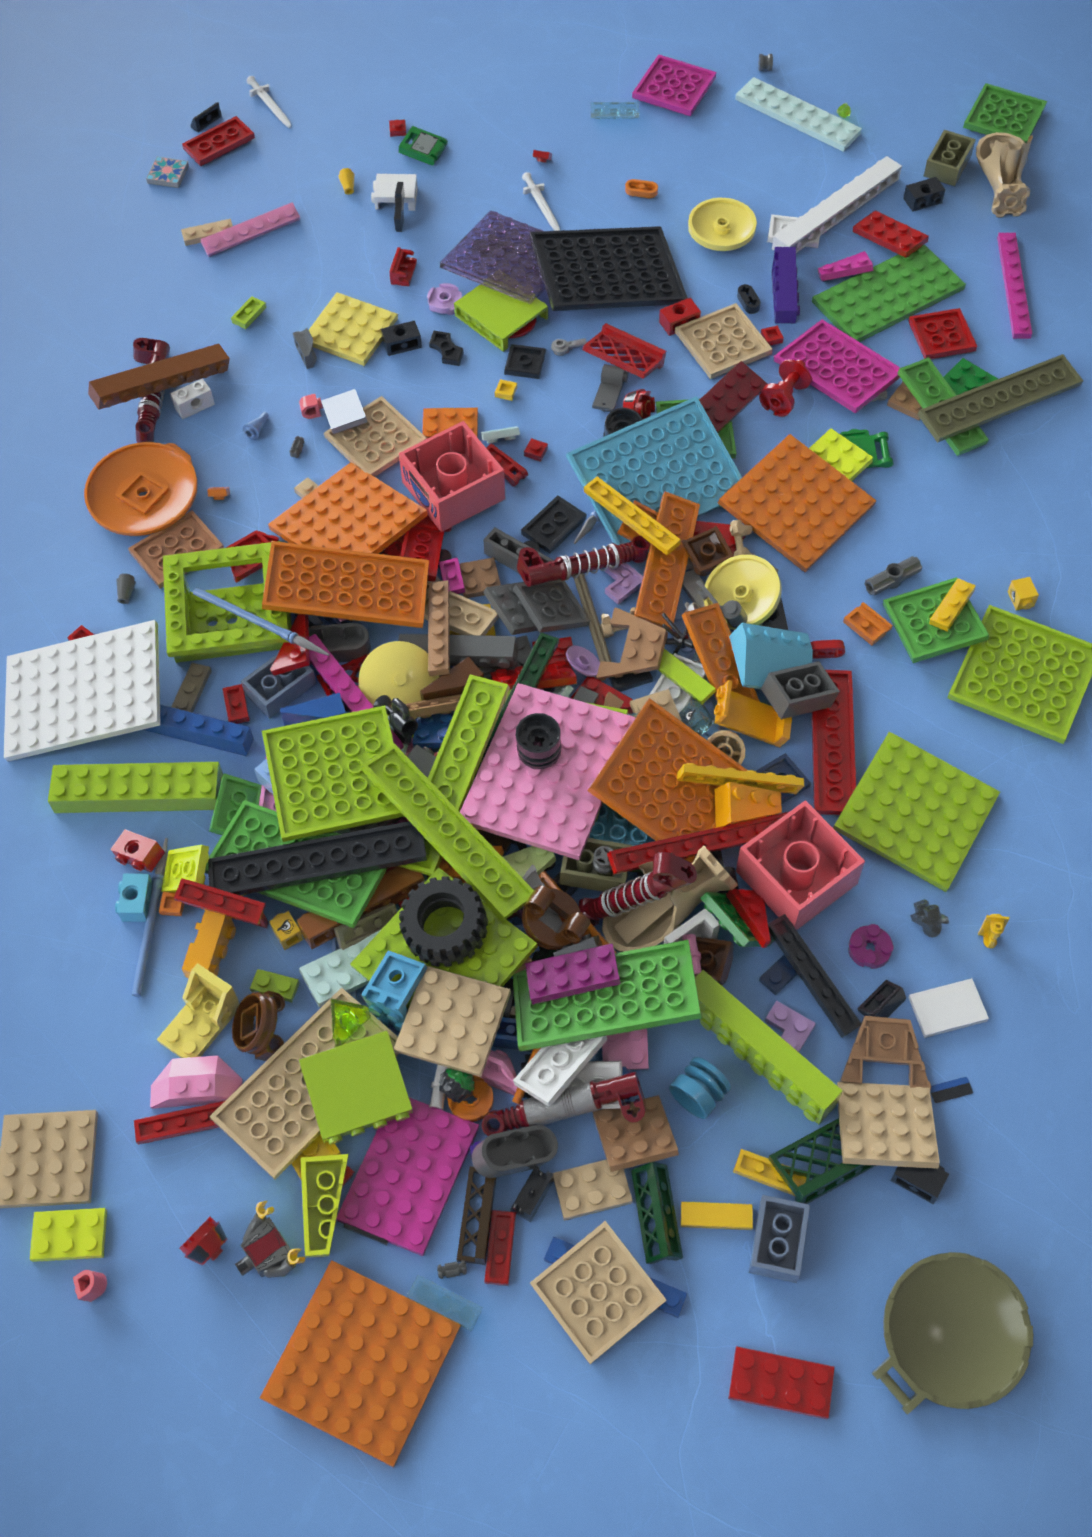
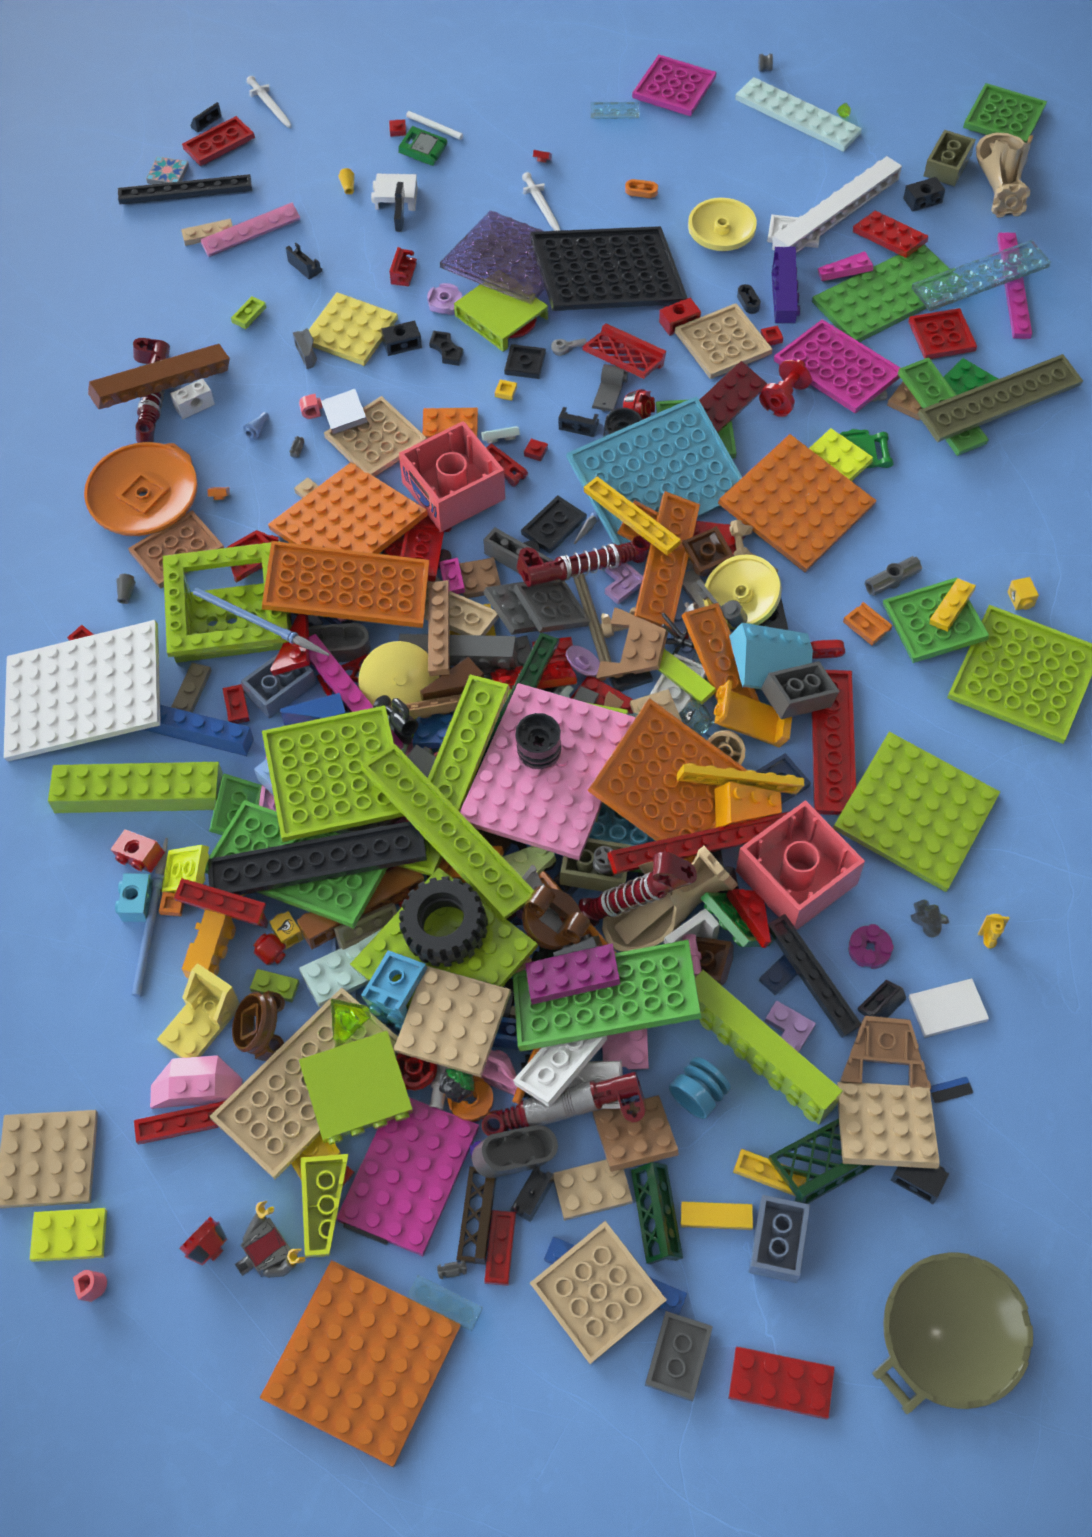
none -> black plate [118,174,252,205]
none -> red head [253,933,286,966]
none -> black hinge [285,243,322,280]
none -> red cone [396,1053,437,1091]
none -> white bar [406,111,463,140]
none -> black hinge [558,407,599,437]
none -> dark grey plate [645,1311,713,1402]
none -> clear light blue plate [911,240,1051,311]

